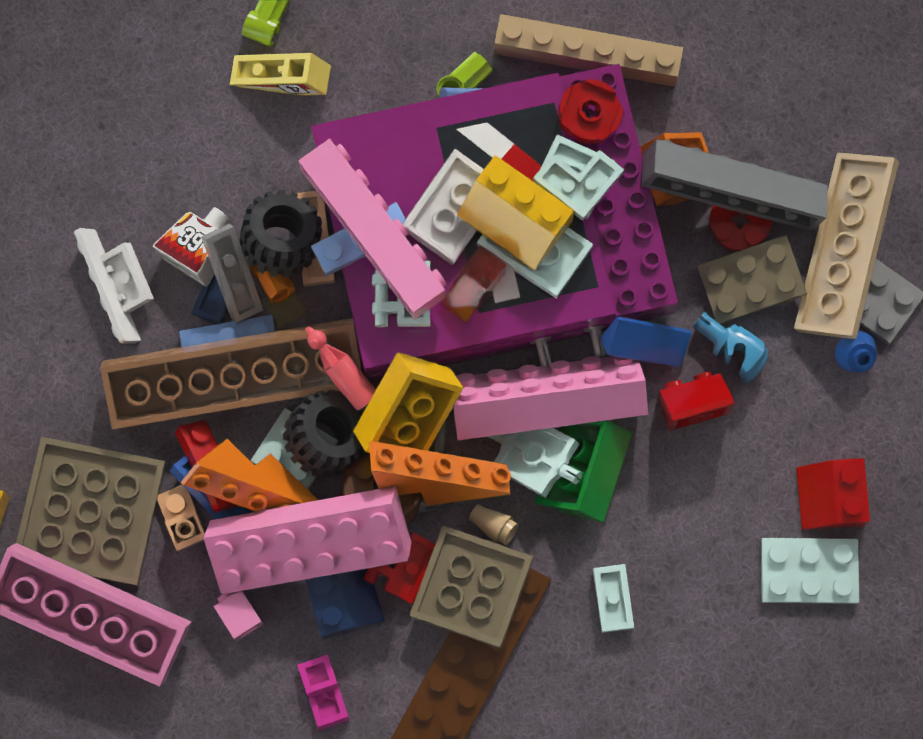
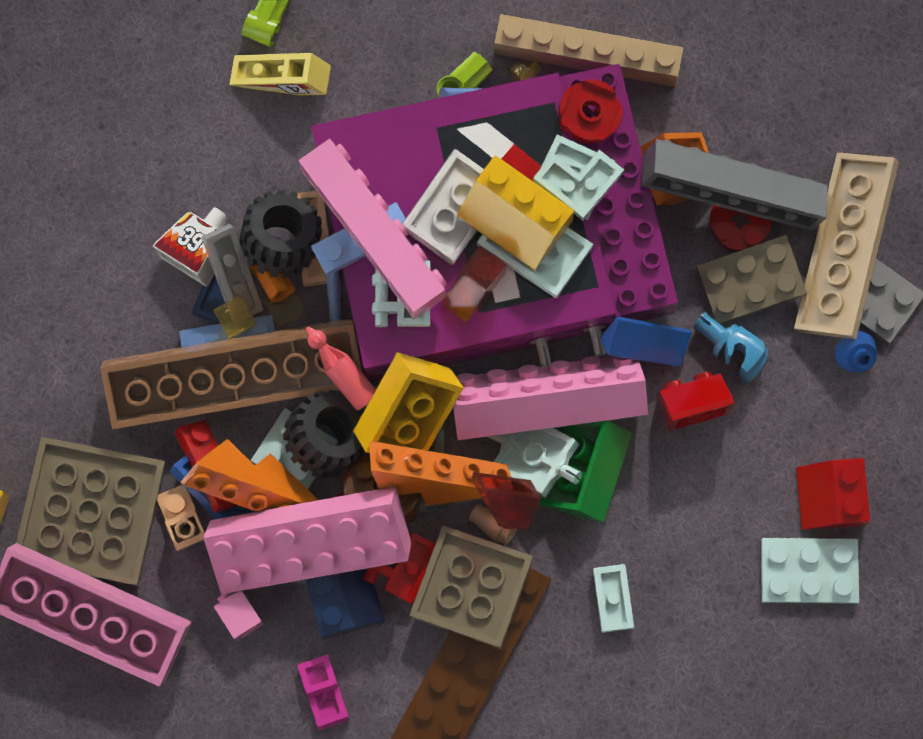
white bracket [74,228,154,344] -> none
none -> clear yellow tile [213,295,257,339]
none -> medium blue piece [327,270,342,322]
none -> clear red slope [471,472,541,530]
none -> clear yellow tile [509,60,541,82]

